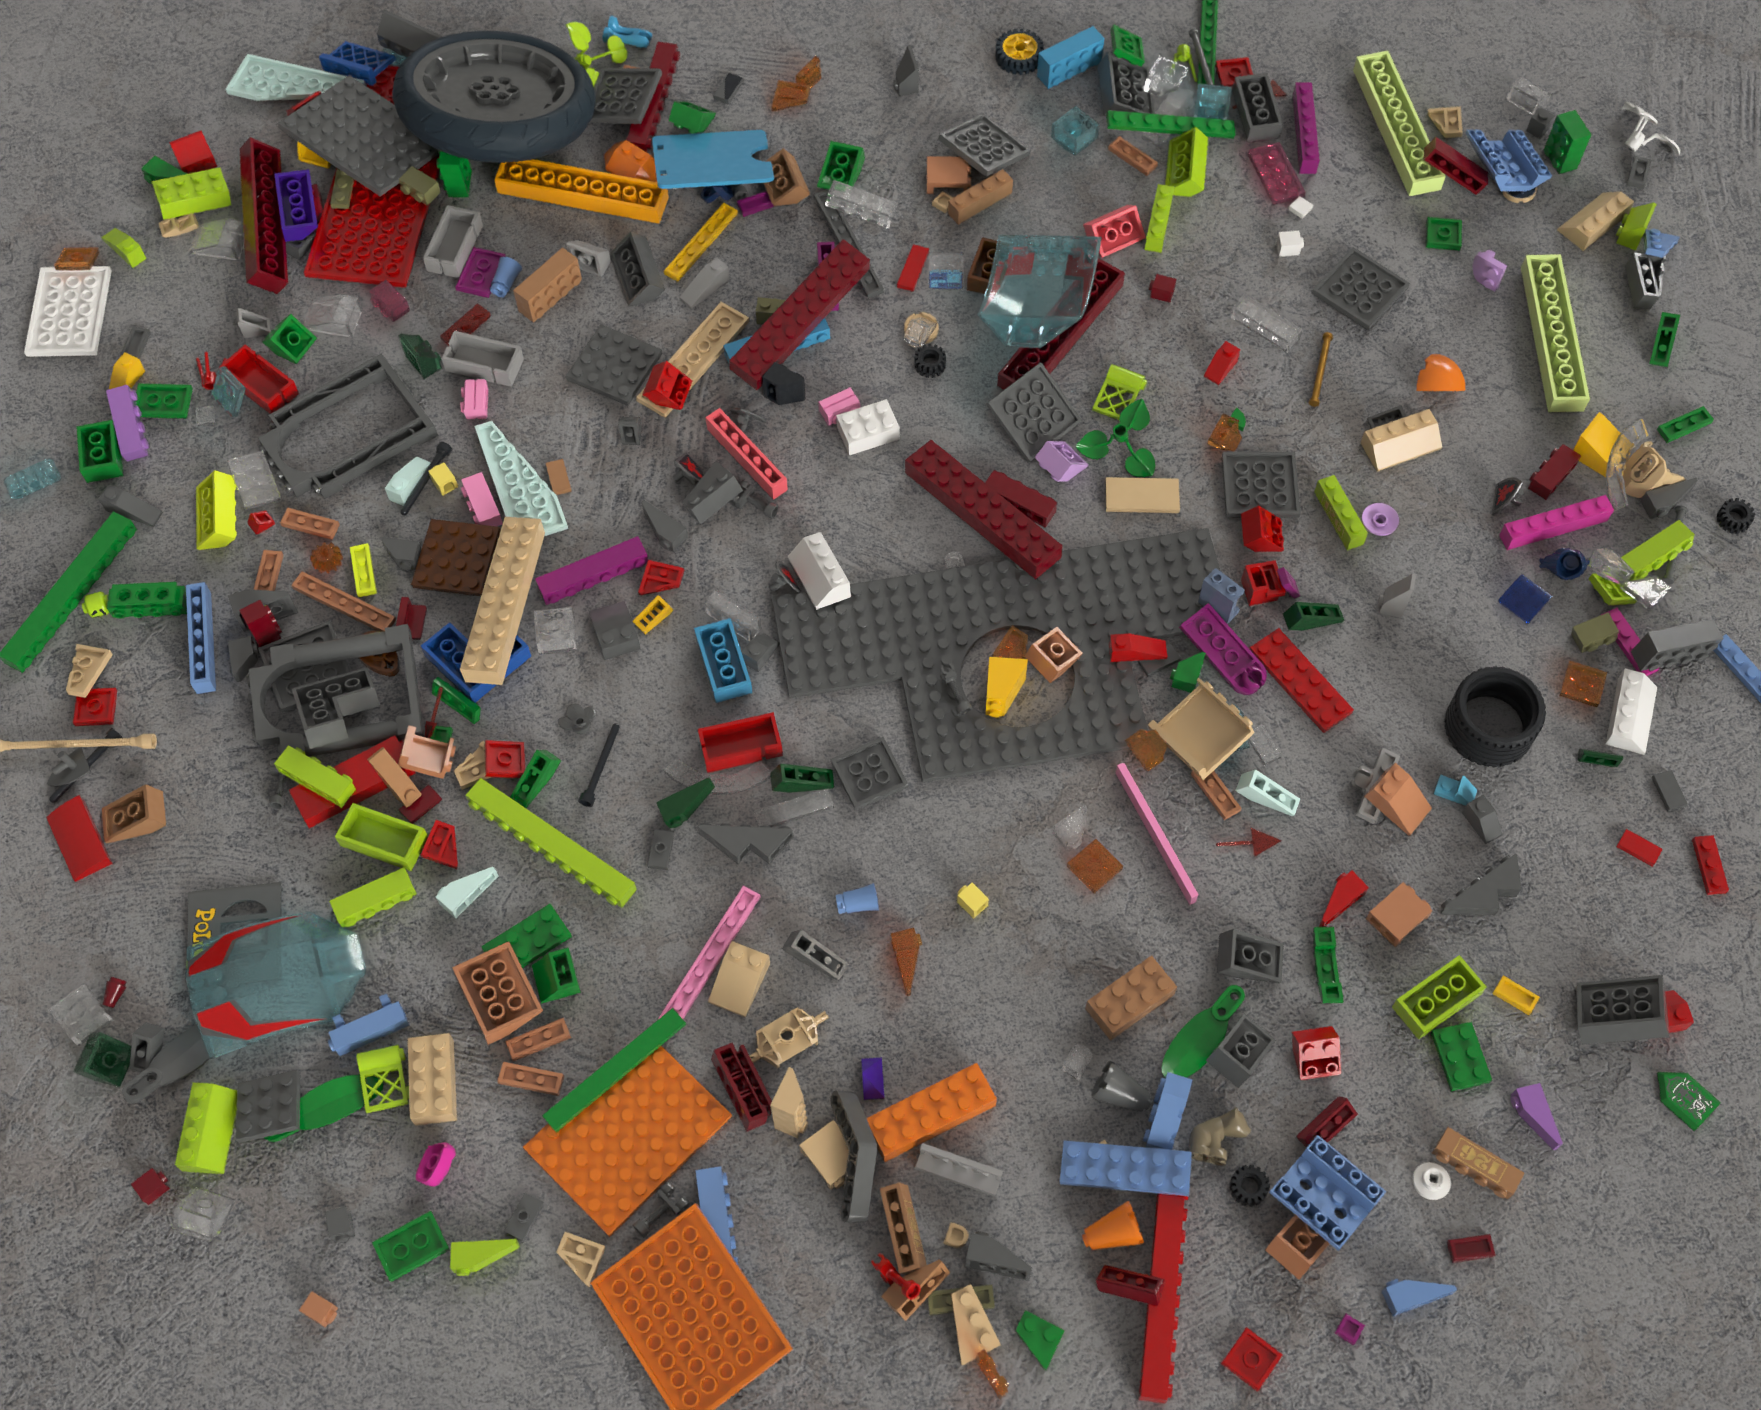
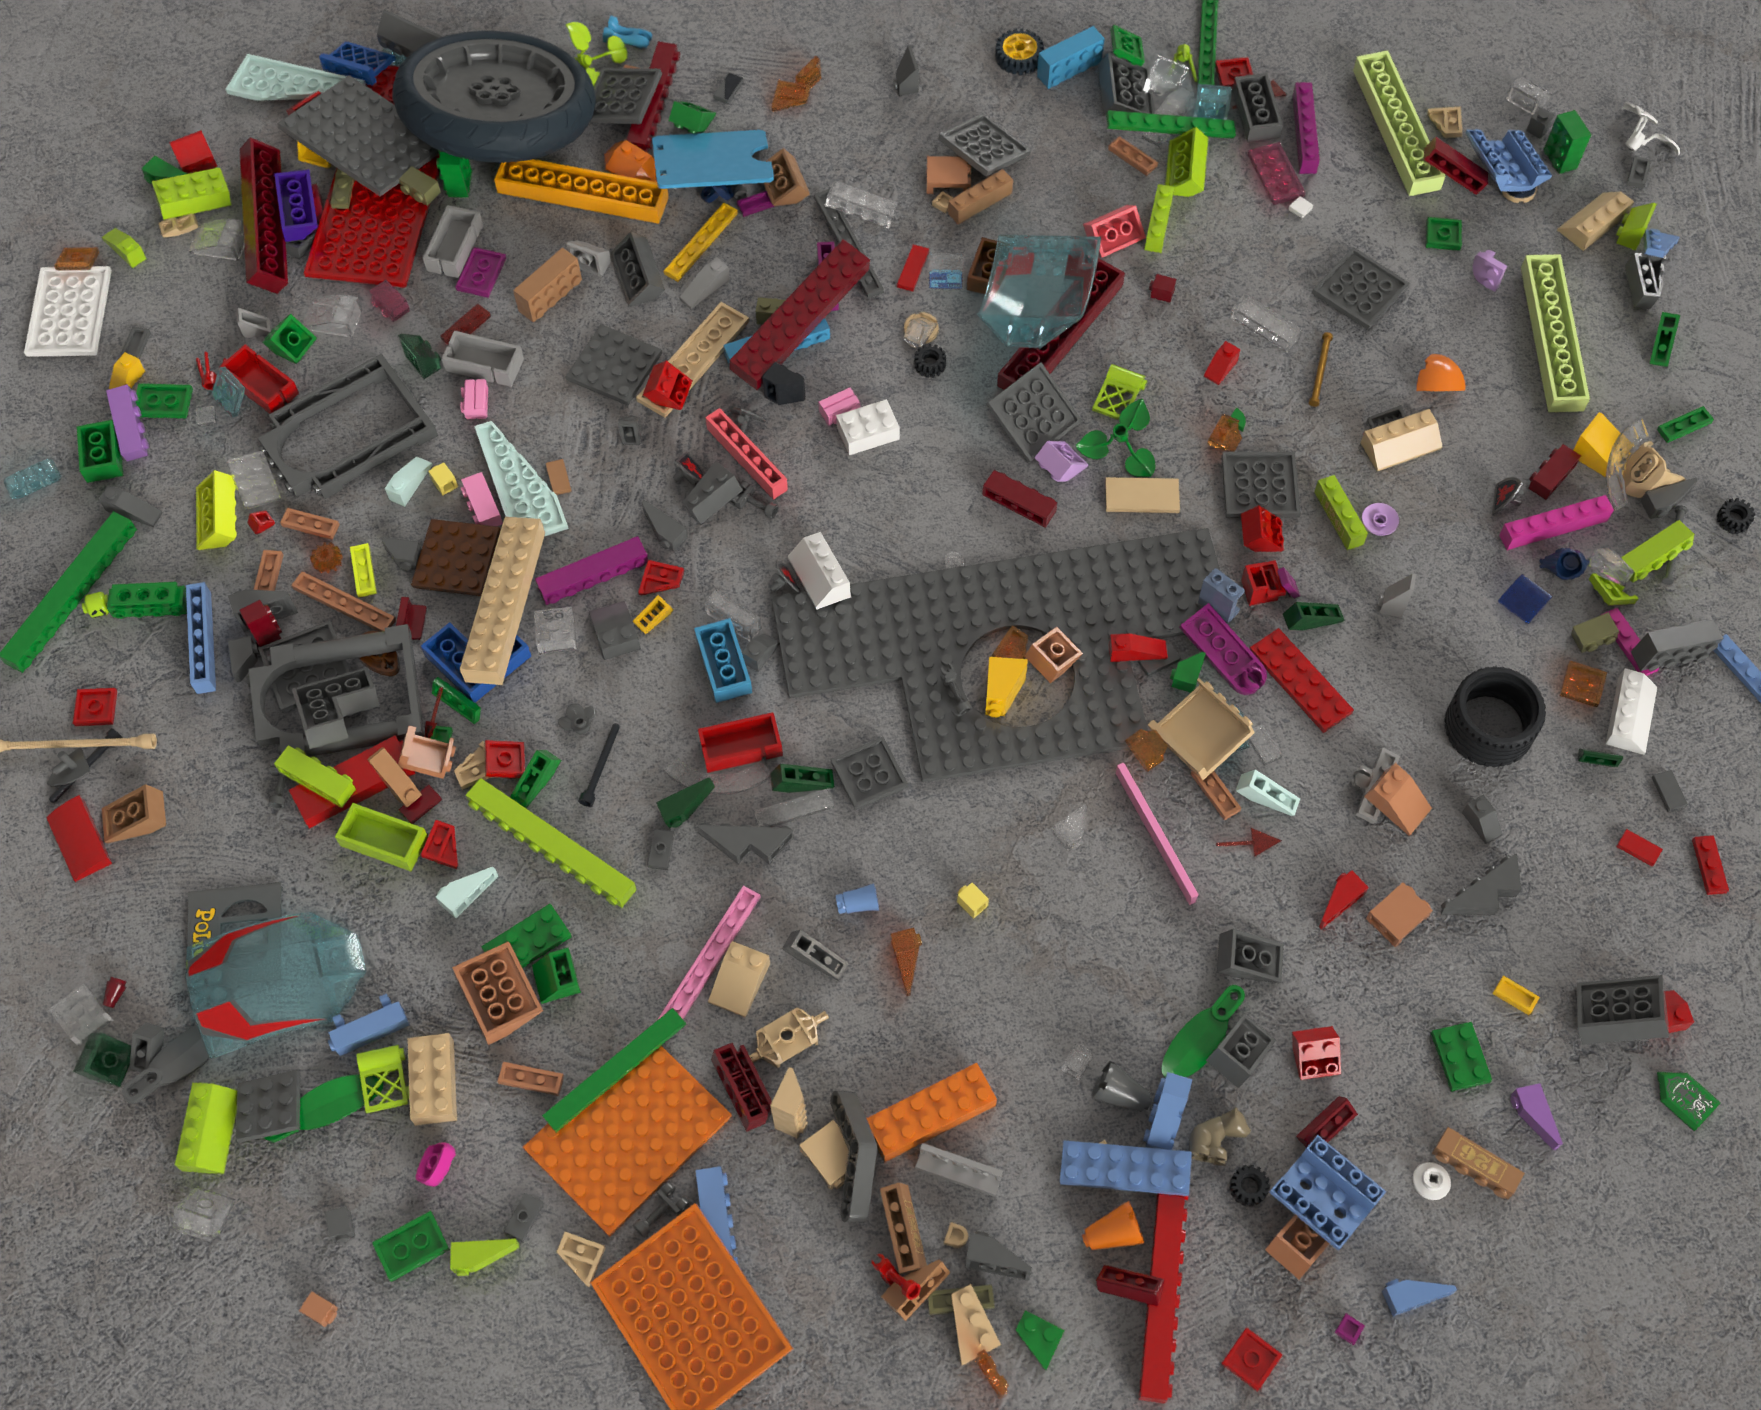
tan wing [66,644,112,698] -> none
dark red brick [131,1168,170,1205] -> none
lime brick [330,867,417,928] -> none
black piece [400,441,452,515] -> none
medium blue plant [490,257,522,297] -> none
nougat tile [505,1018,571,1062] -> none
green slope [817,141,865,194] -> none
dark purple slope [861,1057,885,1100] -> none
dark red brick [905,440,1063,580] -> none
clear light blue brick [1051,106,1100,156] -> none
clear orange plate [1067,839,1123,893] -> none
medium nougat brick [1085,955,1177,1041] -> none
dark grey bar [1189,28,1217,95] -> none
white brick [1276,231,1304,257] -> none
green slope [1313,927,1344,1003] -> none
lime brick [1392,955,1487,1040] -> none
medium azure slope [1434,775,1477,806] -> none
dark red tile [1447,1234,1496,1263] -> none
clear wing [1621,576,1671,610] -> none

